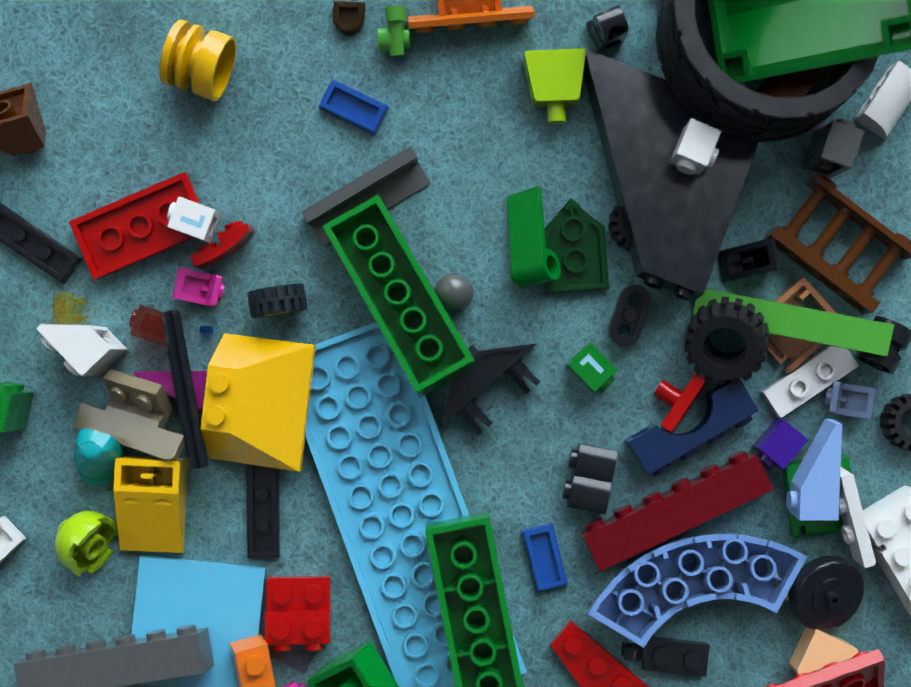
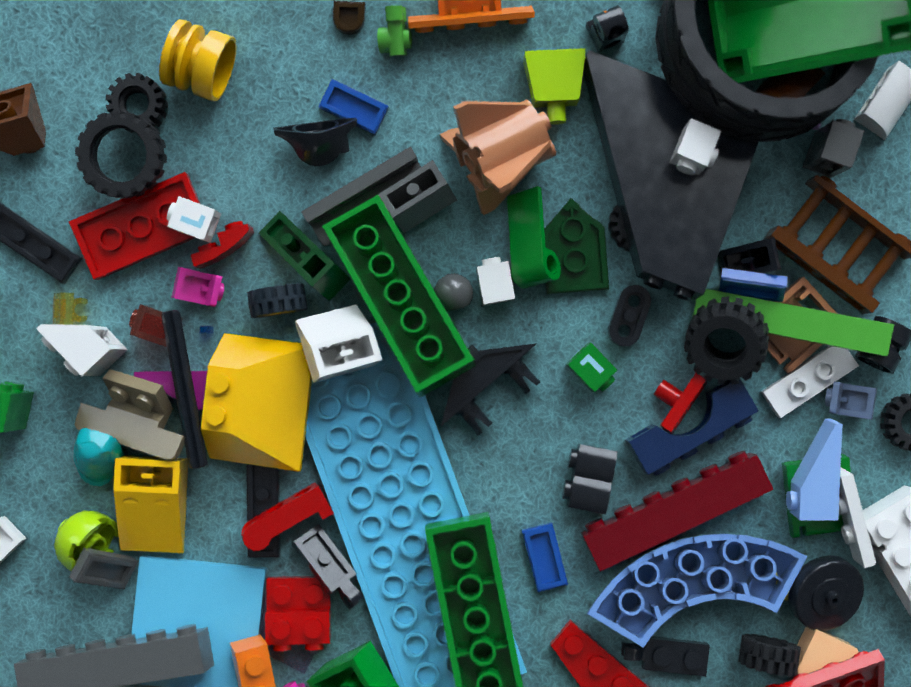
dark purple brick [752,418,808,469] -> none
none -> dark grey tile [69,548,139,589]
none -> black tyre [75,111,167,199]
none -> black tyre [105,73,168,133]
none -> red leg [241,482,334,551]
none -> dark green slope [259,211,351,302]
none -> black hat [273,117,357,166]
none -> plate [292,524,363,610]
none -> white slope [295,305,382,383]
none -> dark grey brick [379,160,457,233]
none -> nougat brick [440,99,556,215]
none -> white brick [476,257,515,306]
none -> blue tile [719,268,788,302]
none -> black tyre [738,634,801,676]

